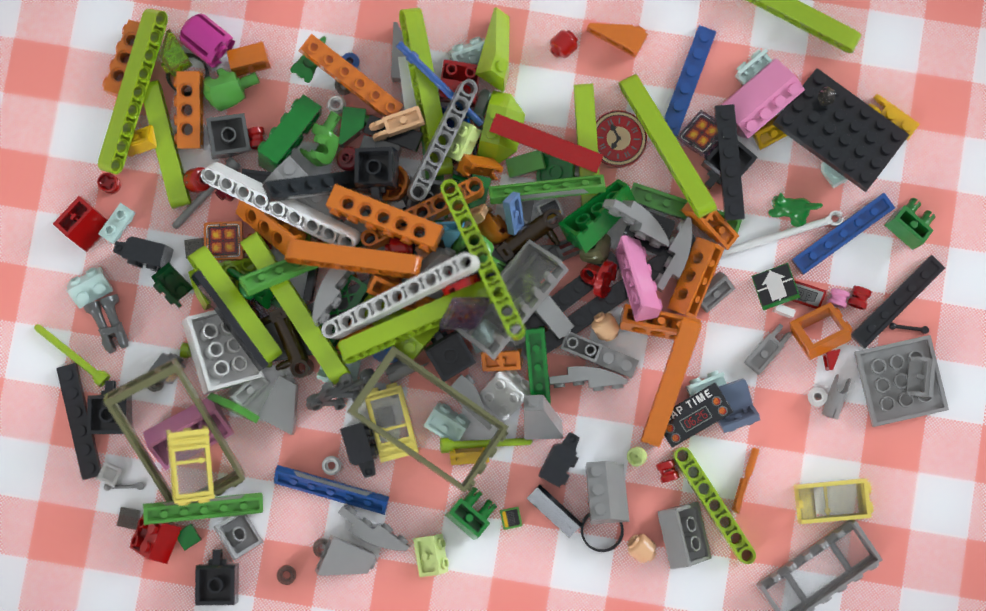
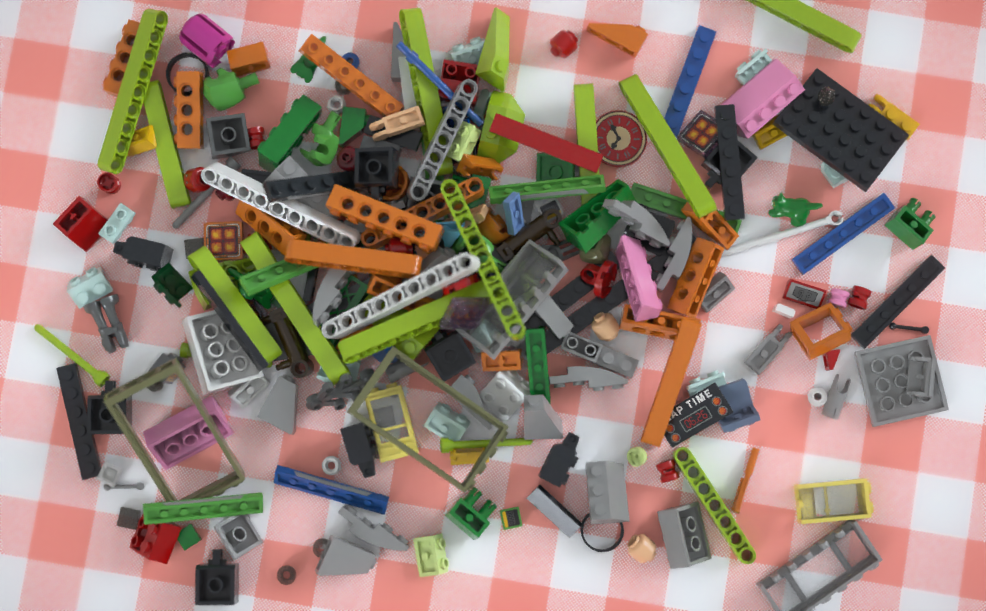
clear neon green slope [160,29,193,77] -> none
light yellow door [166,425,215,506] -> none
bright green tile [207,392,260,424] -> none
bright green tile [505,150,546,178] -> none
tile [751,263,800,311] -> none

